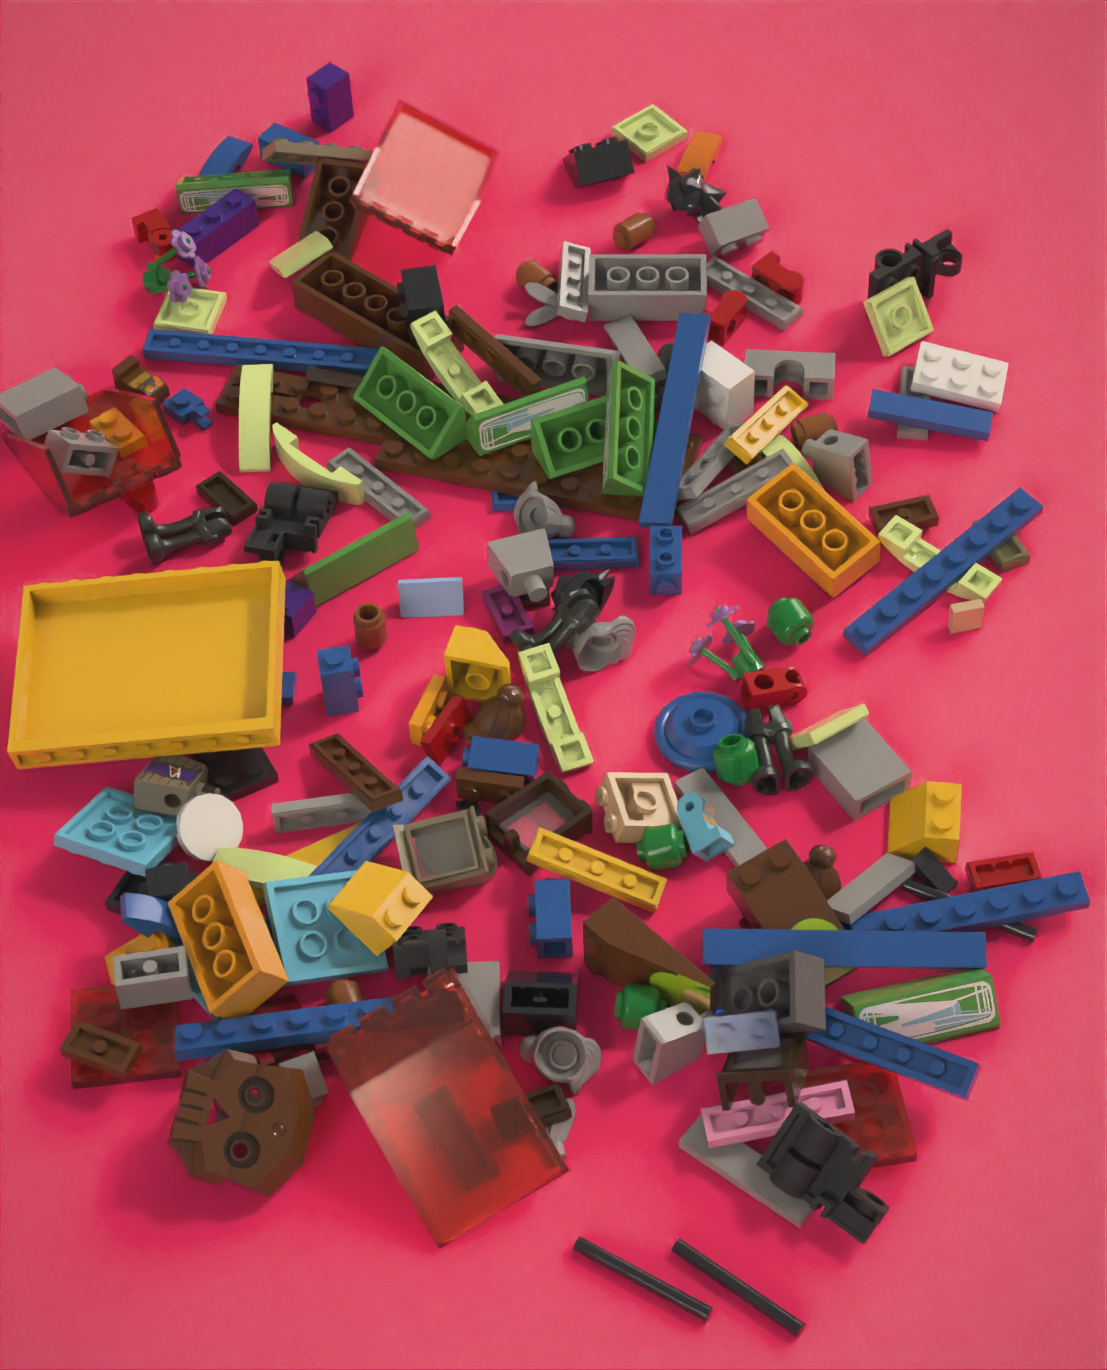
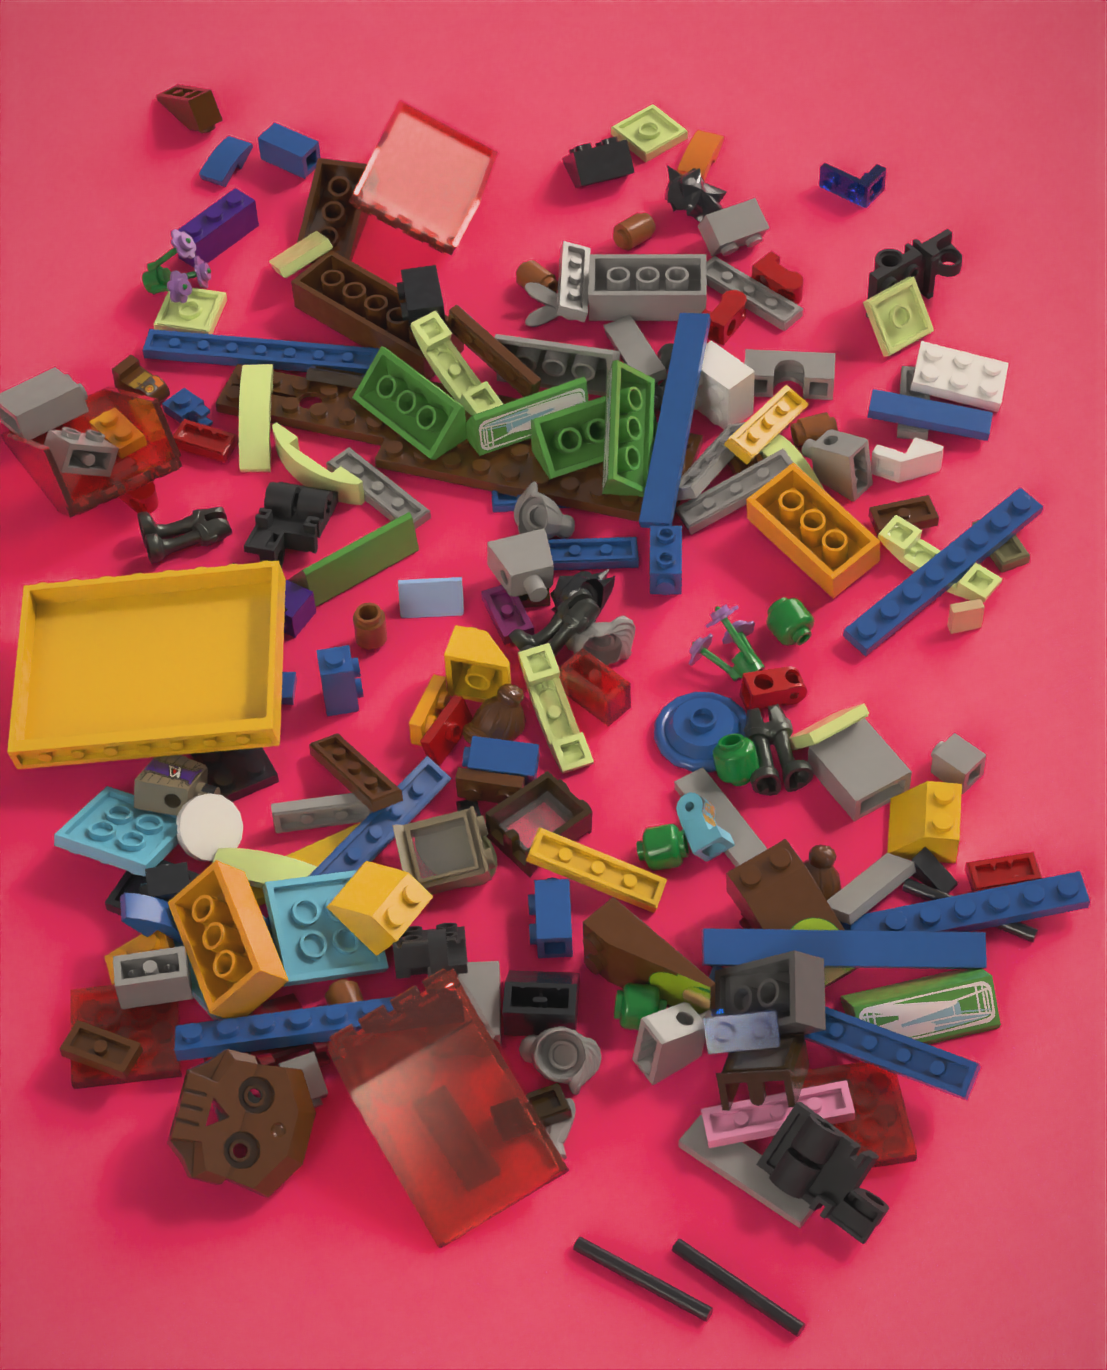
red leg [132,208,178,262] -> none
bright green slope [175,169,293,214] -> none
dark brown tile [195,471,258,527] -> none
dark tan plate [262,138,375,166] -> none
dark purple brick [306,62,354,133] -> none
tan plate [595,772,683,843] -> none
none -> reddish brown slope [155,84,223,133]
none -> red plate [170,419,239,463]
none -> clear red brick [560,648,631,726]
none -> clear blue bracket [819,163,886,208]
none -> slope [871,437,944,483]
none -> light grey brick [931,733,986,795]

